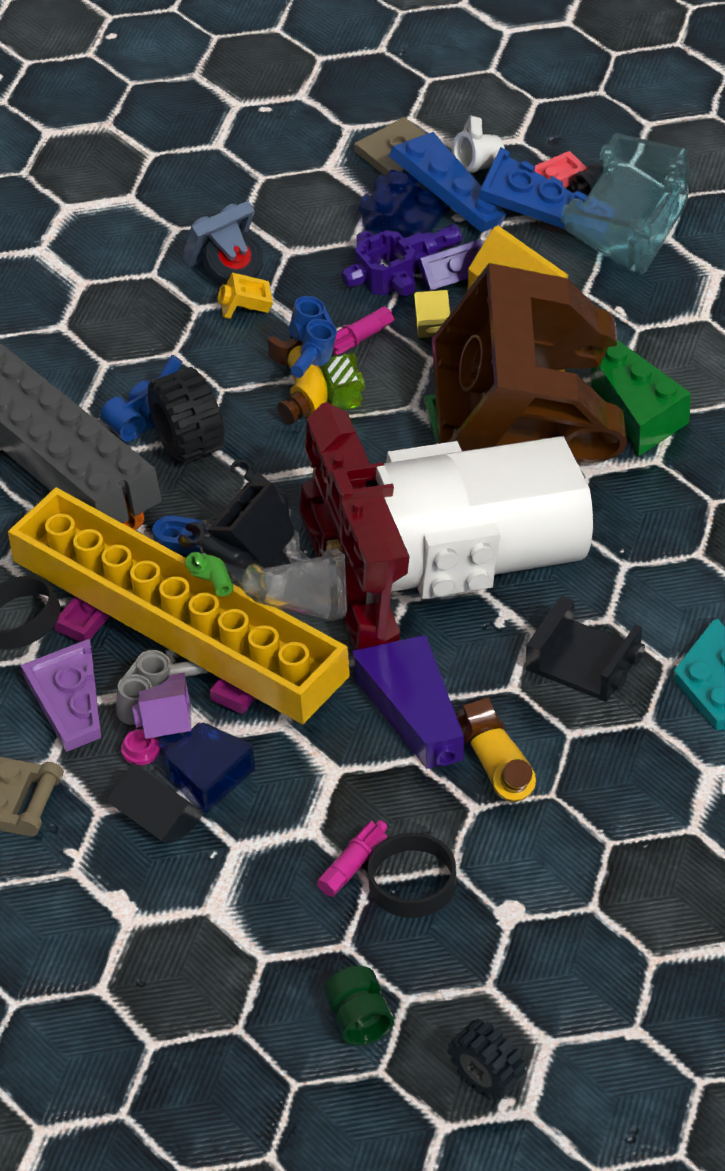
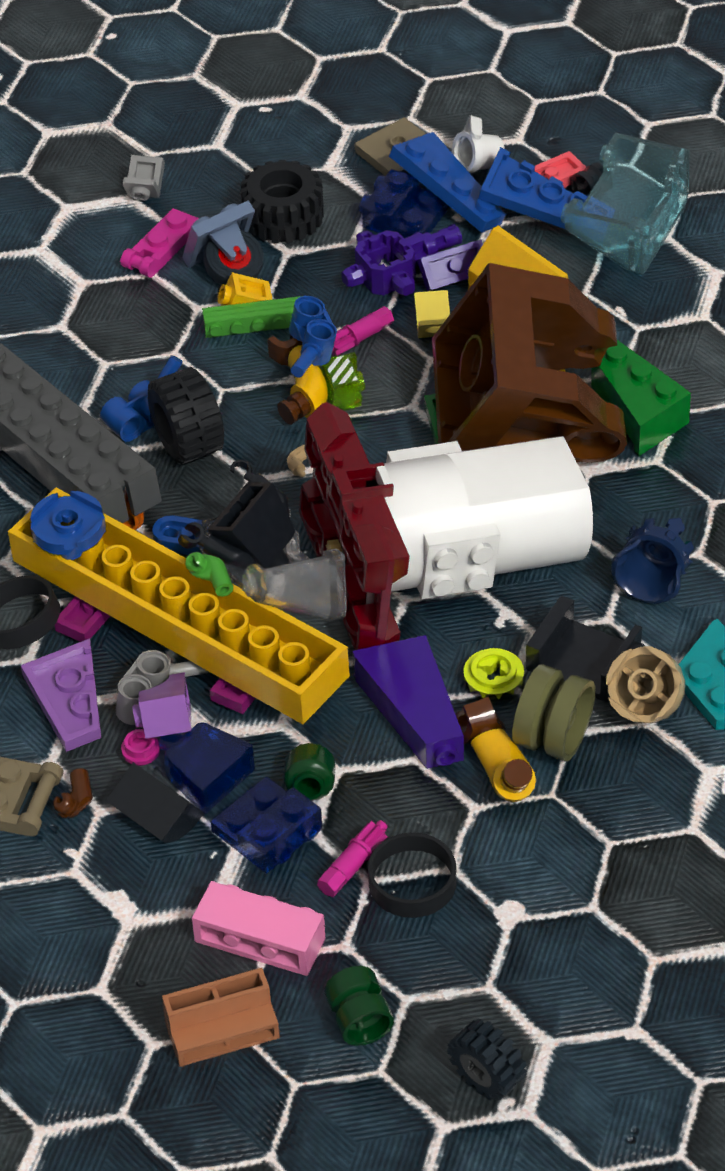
none -> blue plate [30,491,106,560]
none -> reddish brown arm [53,768,93,818]
none -> dark pink plate [120,208,199,278]
none -> light grey bracket [122,155,165,200]
none -> nougat piece [162,968,280,1067]
none -> bright pink brick [192,881,326,976]
none -> bright green piece [202,296,301,338]
none -> clear blue plate [210,776,323,874]
none -> black tyre [240,160,324,243]
none -> dark green head [284,743,336,801]
none -> tan piece [287,445,307,478]
none -> neon yellow gear [464,648,524,699]
none -> olive wheel [512,664,596,761]
none -> tan cylinder [606,646,685,723]
none -> dark blue hair [611,518,694,604]

